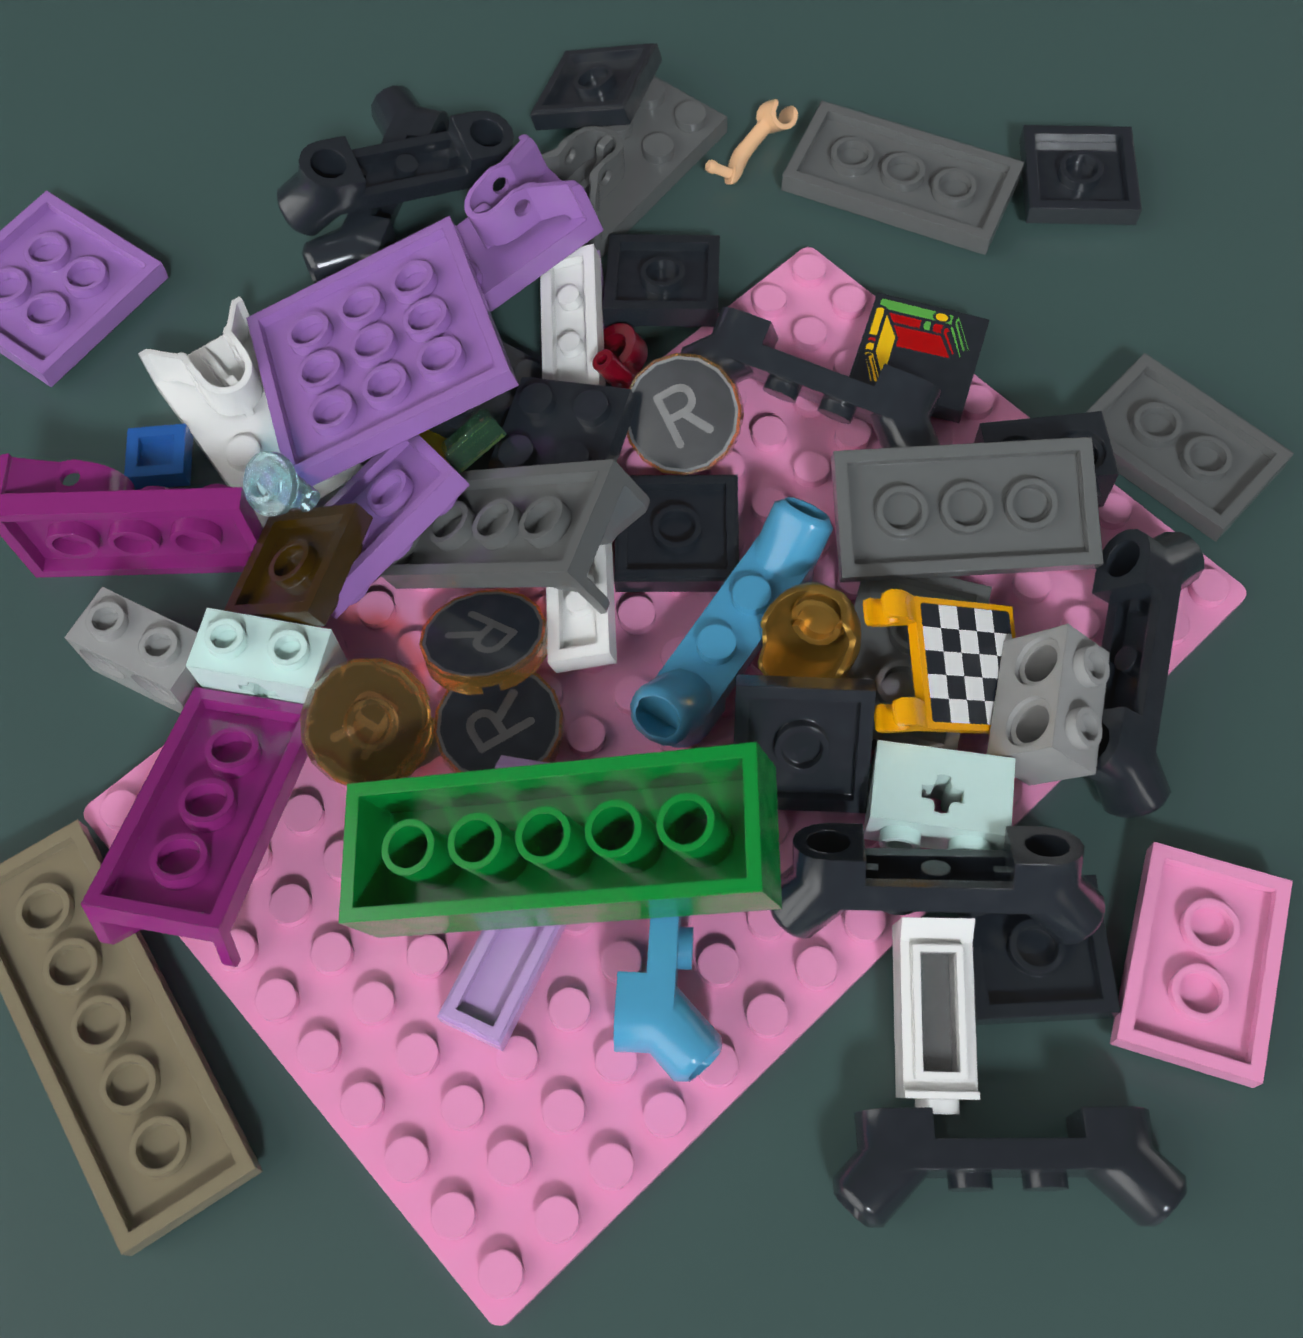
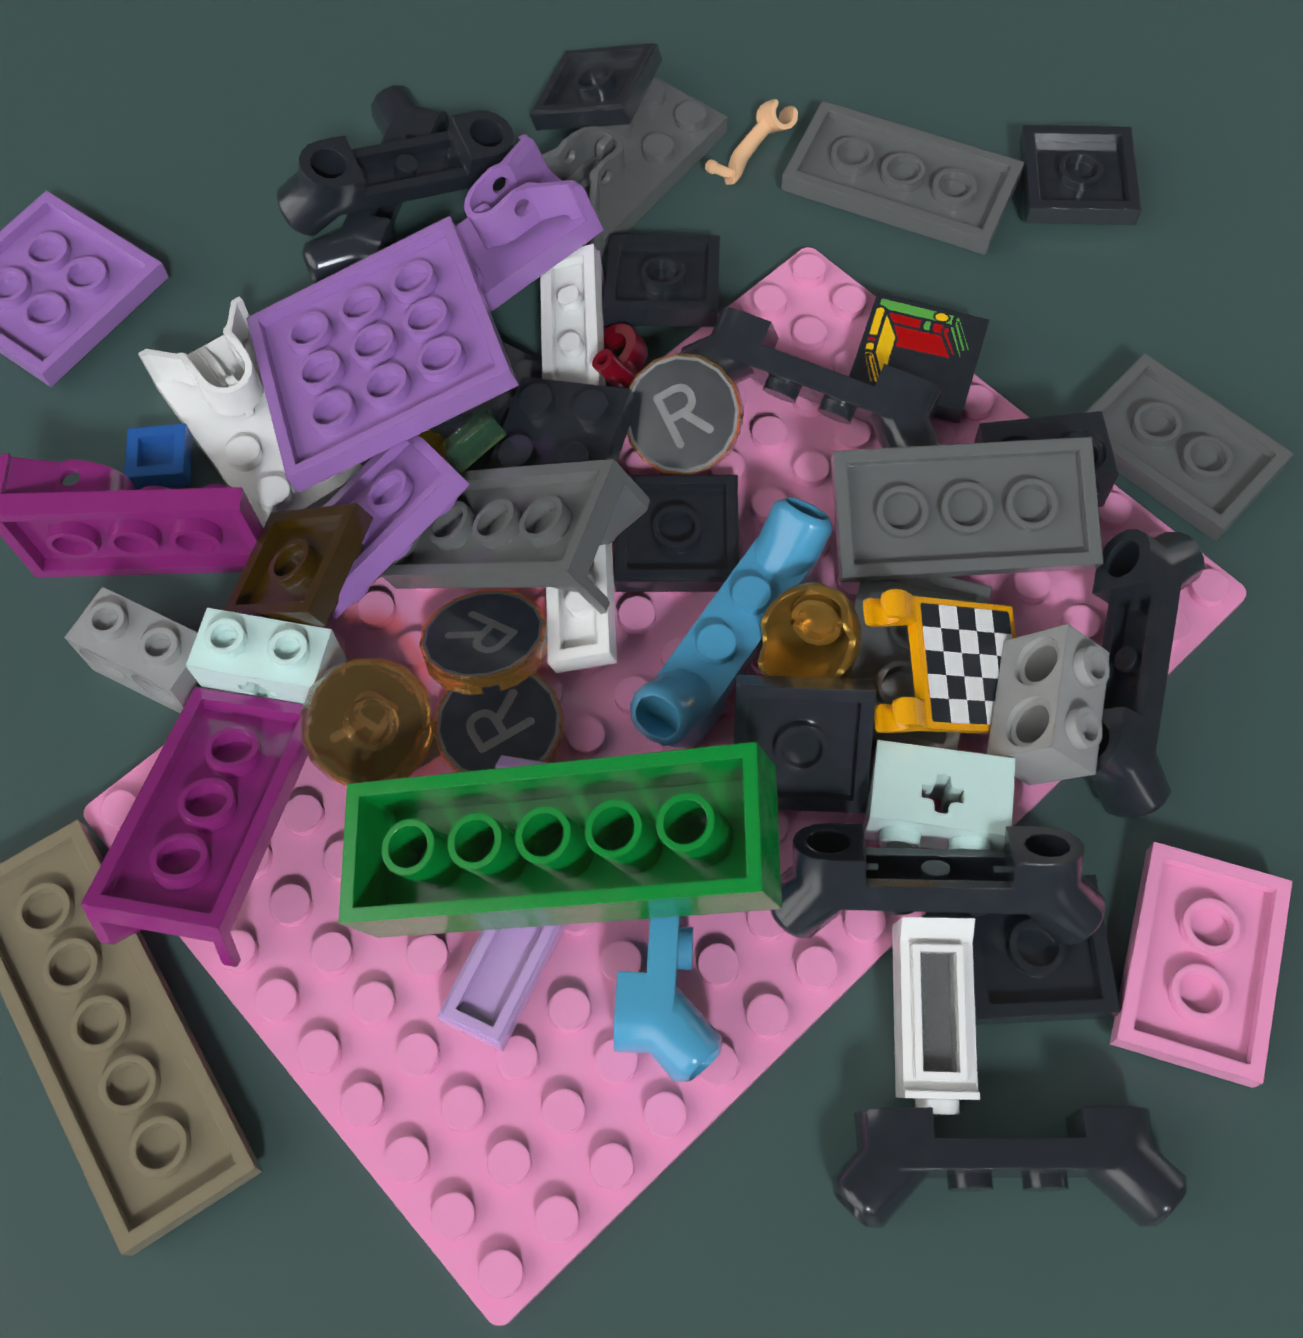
clear light blue plate [243,452,320,516] -> none

